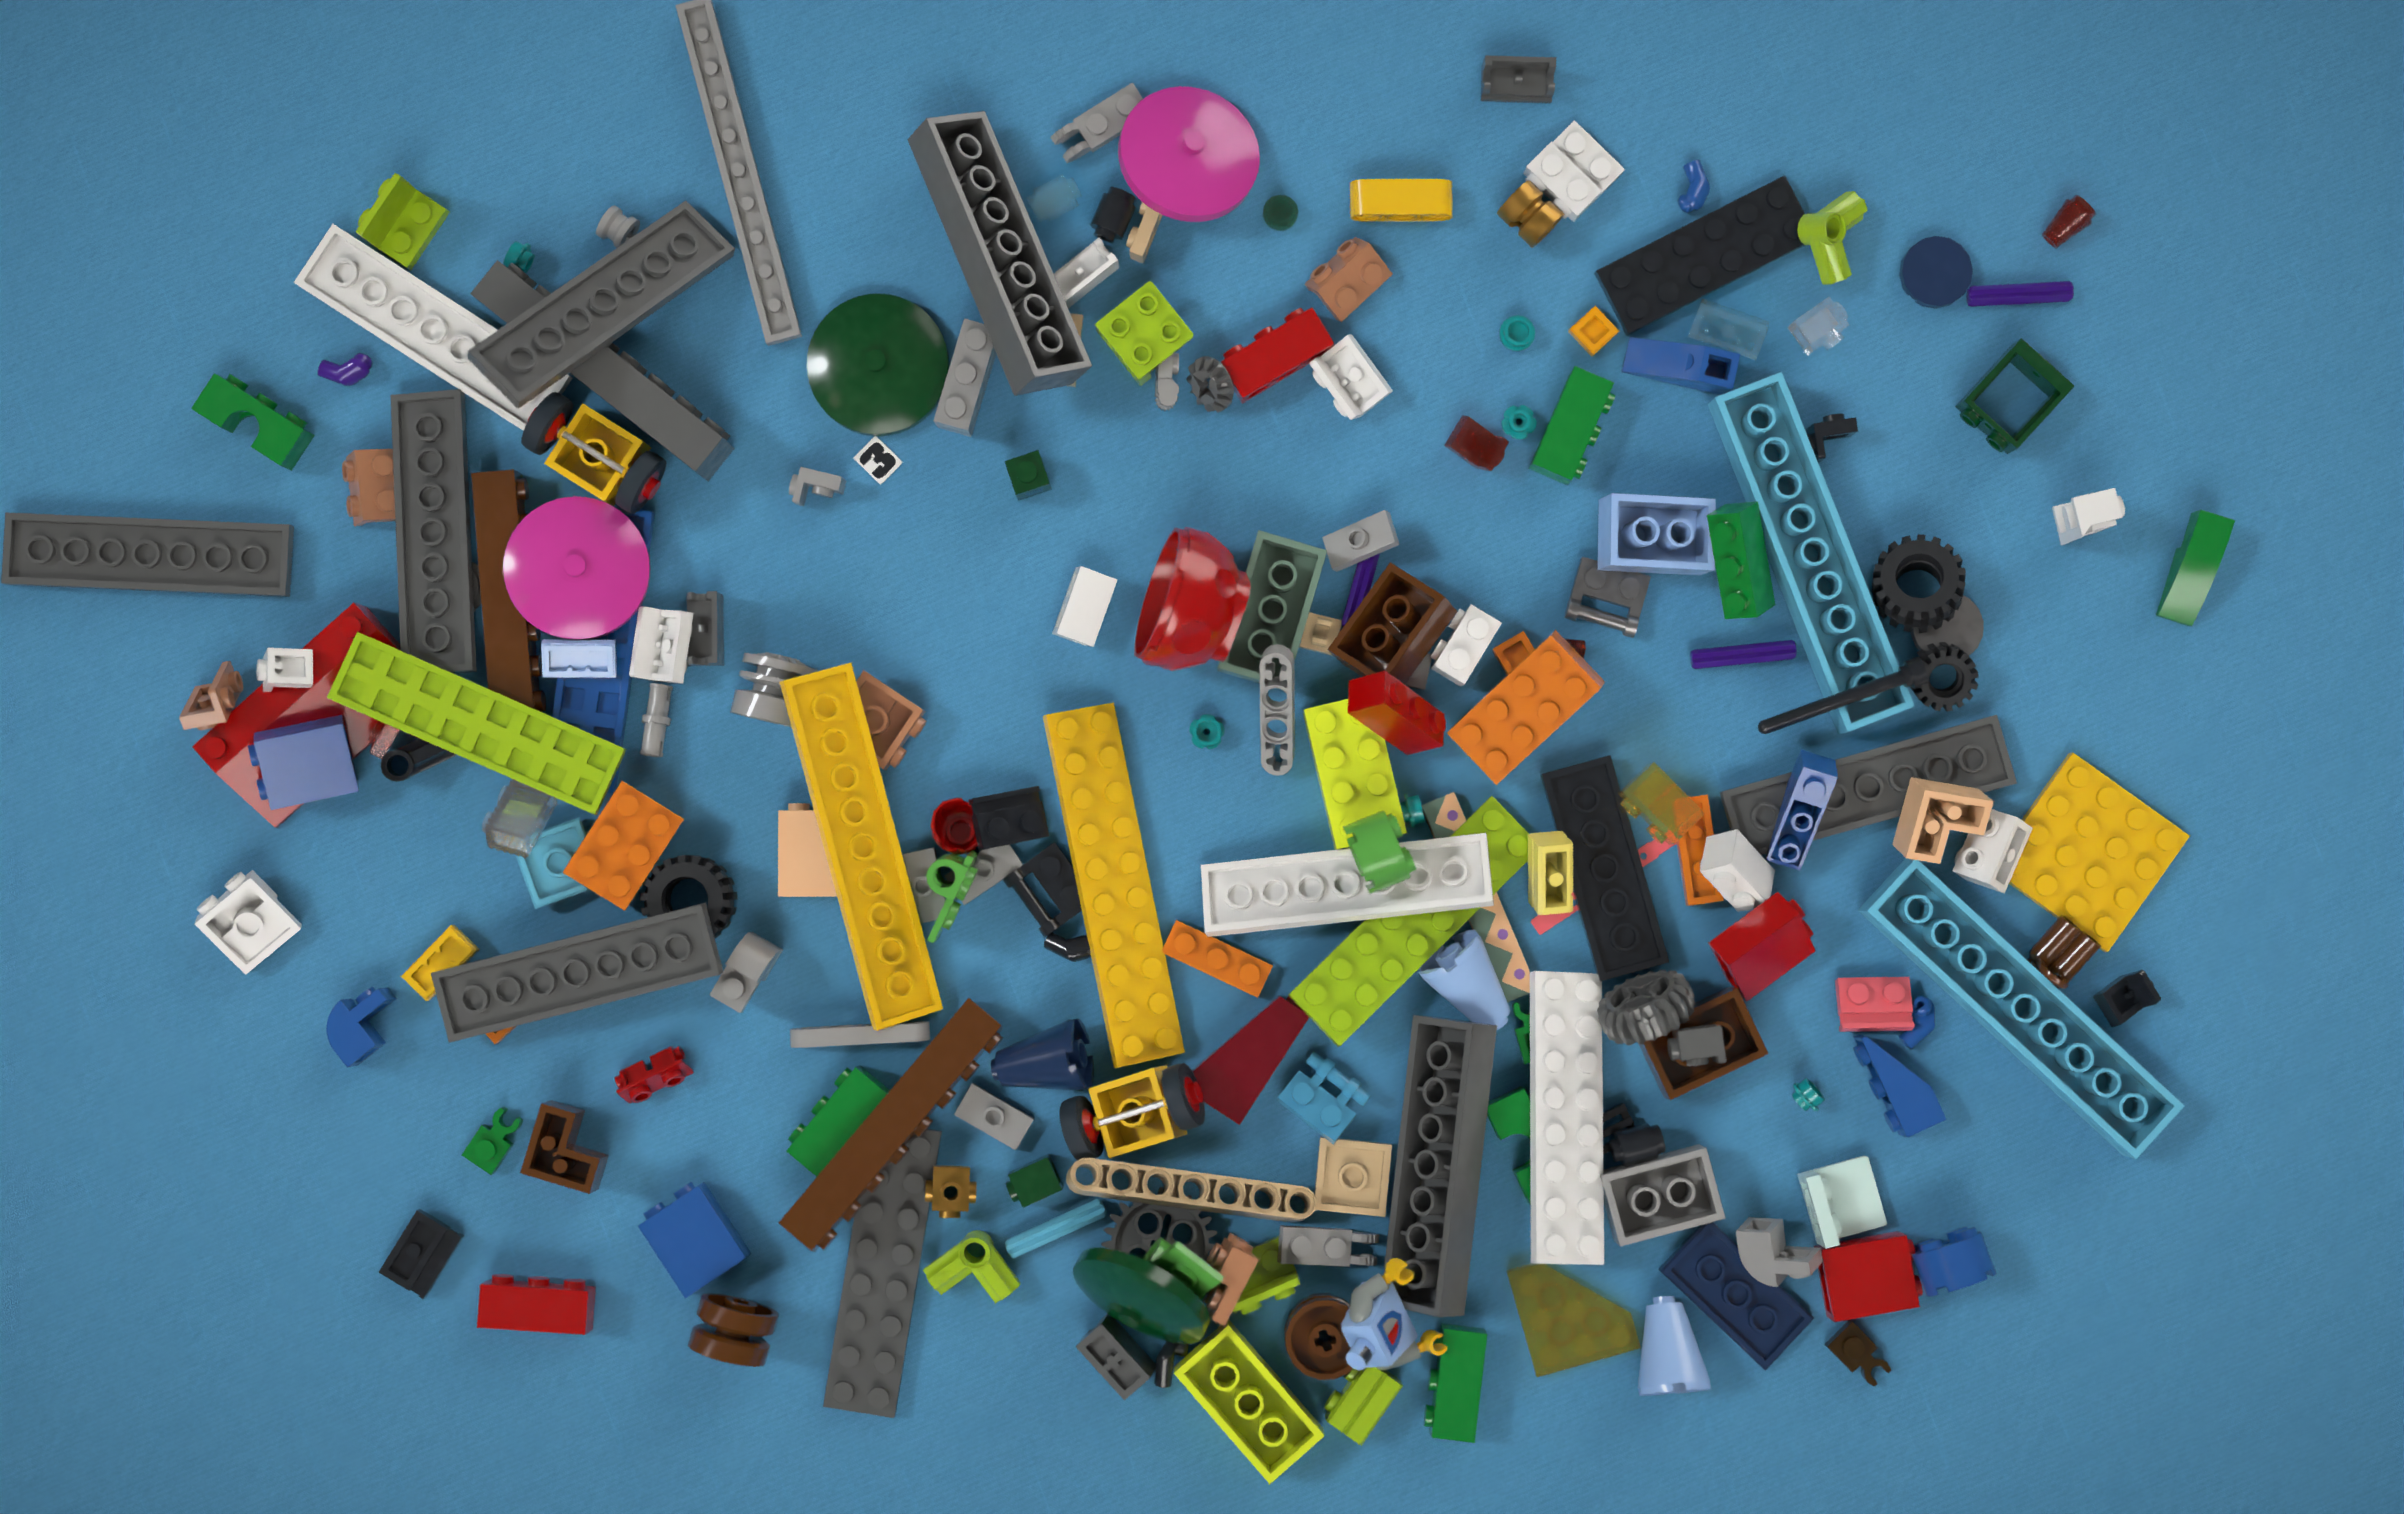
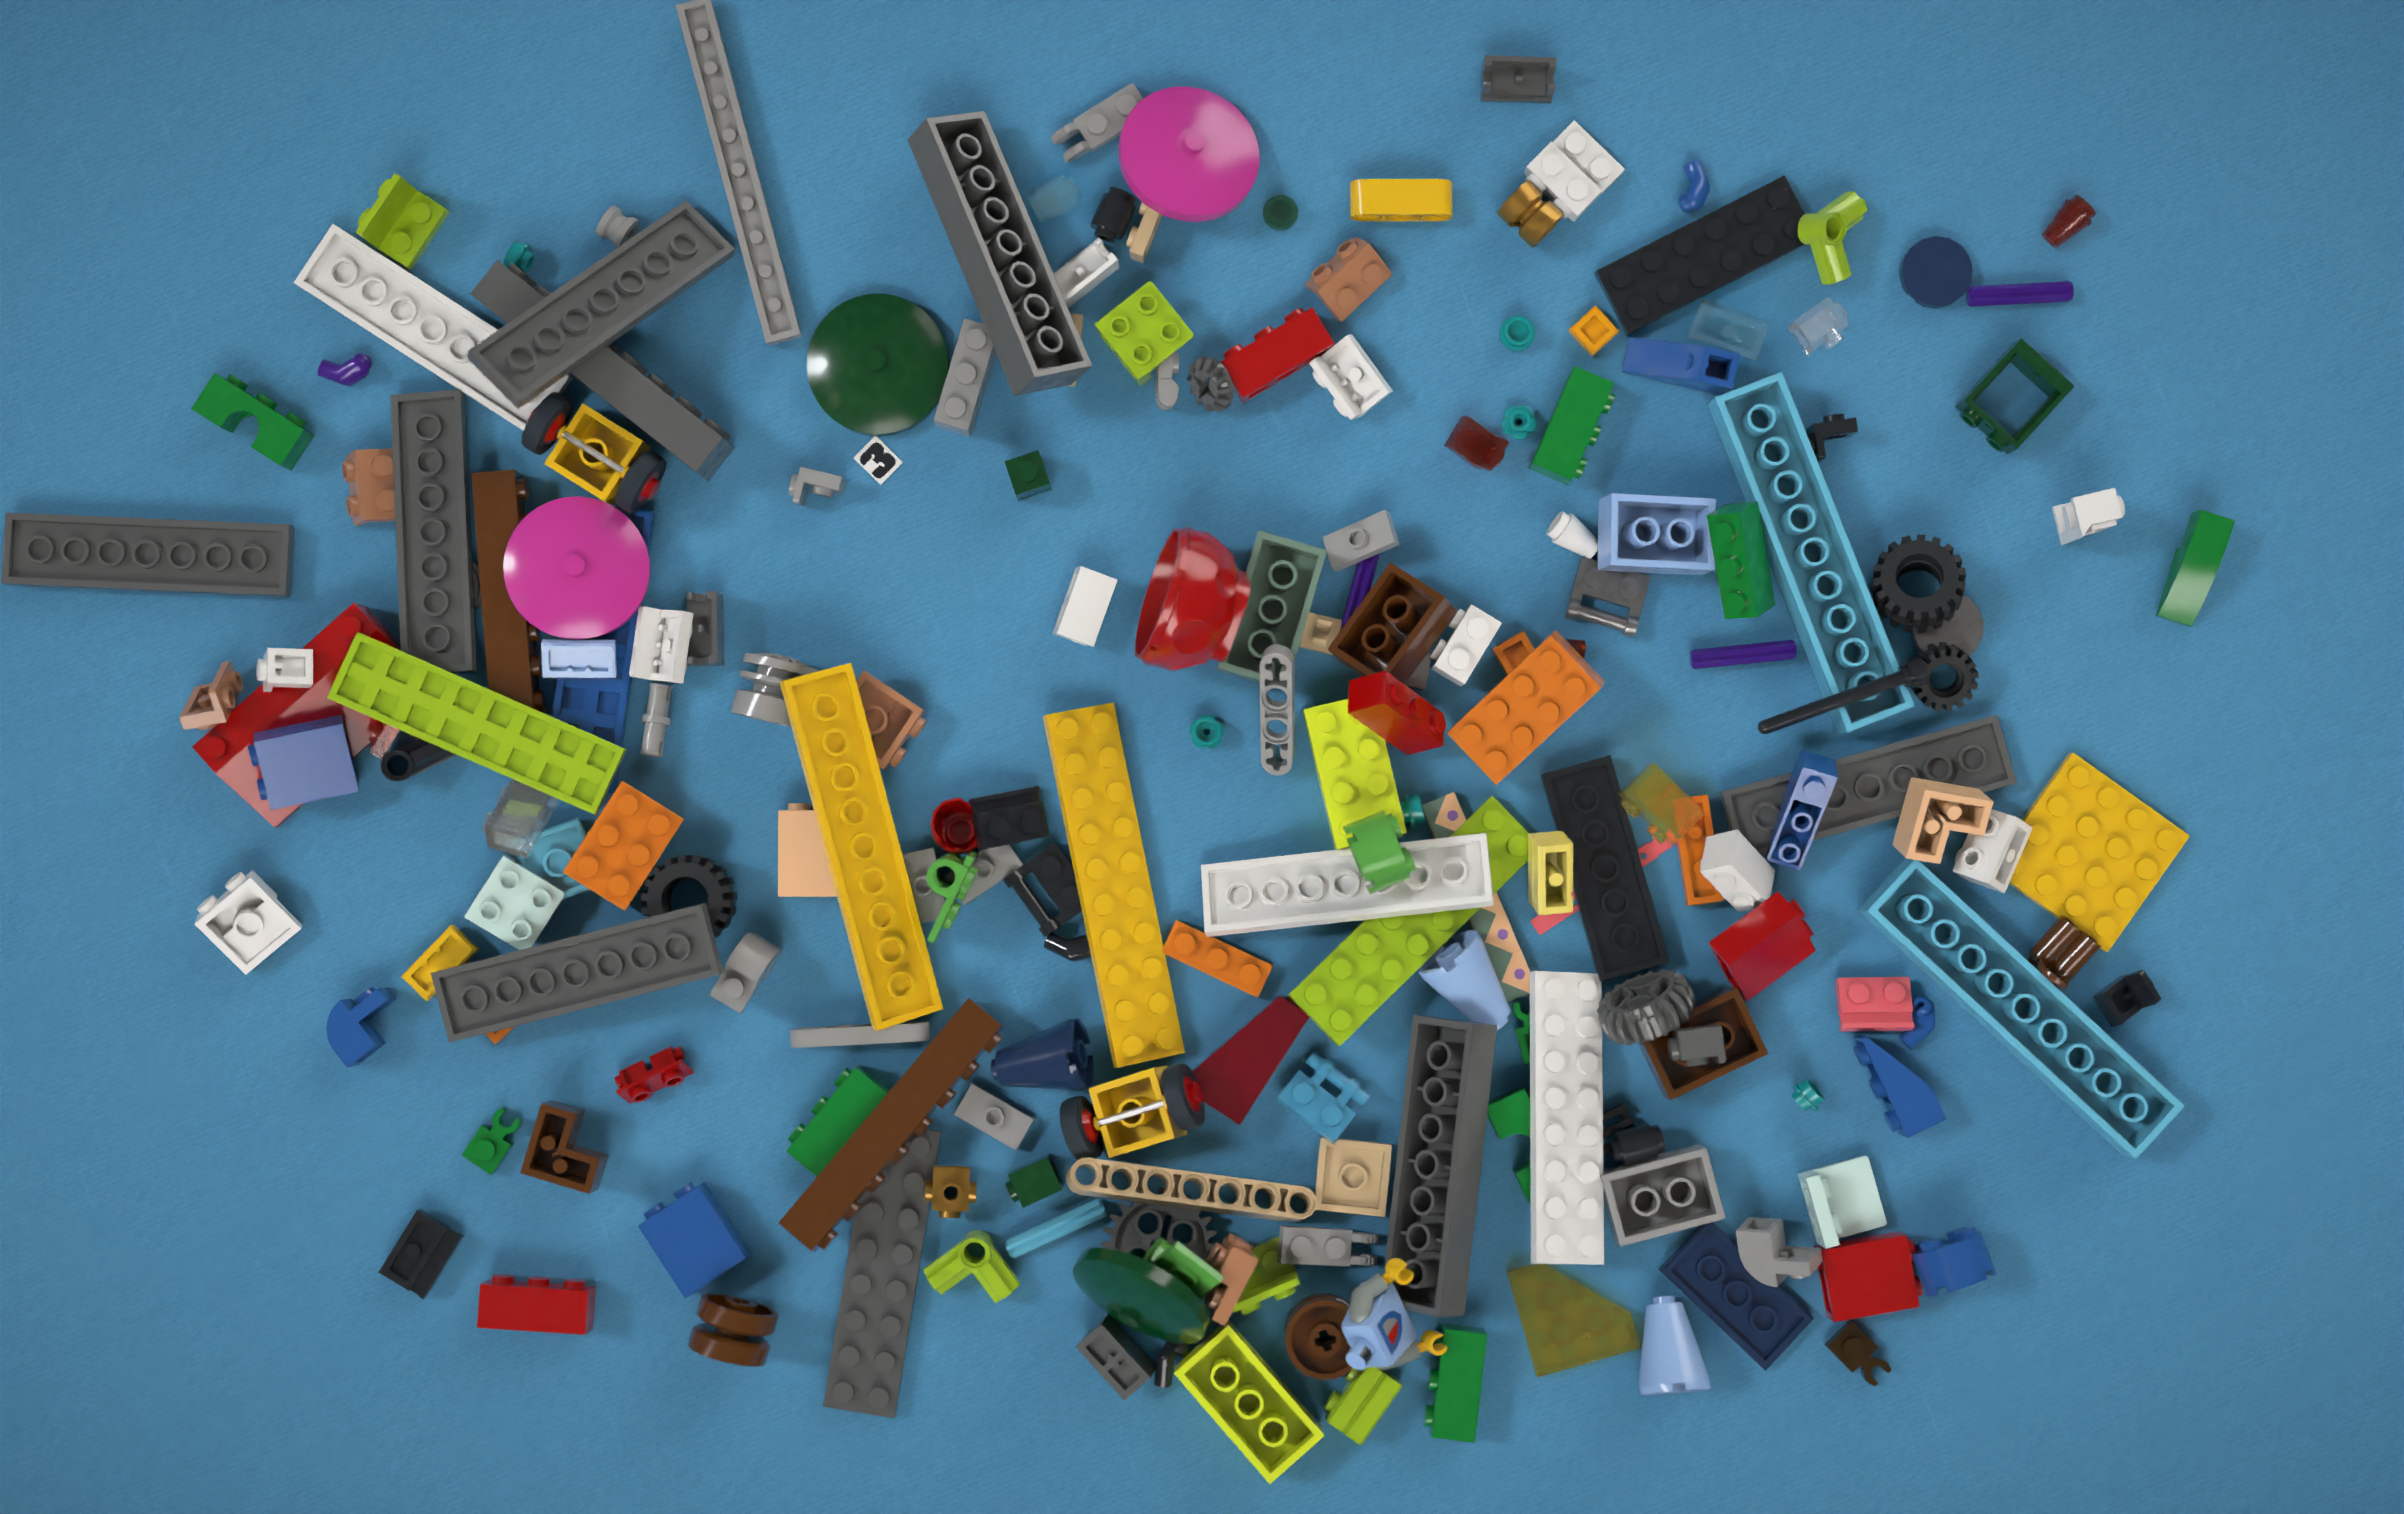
none -> light aqua bracket [464,852,565,950]
none -> white cone [1546,511,1598,559]

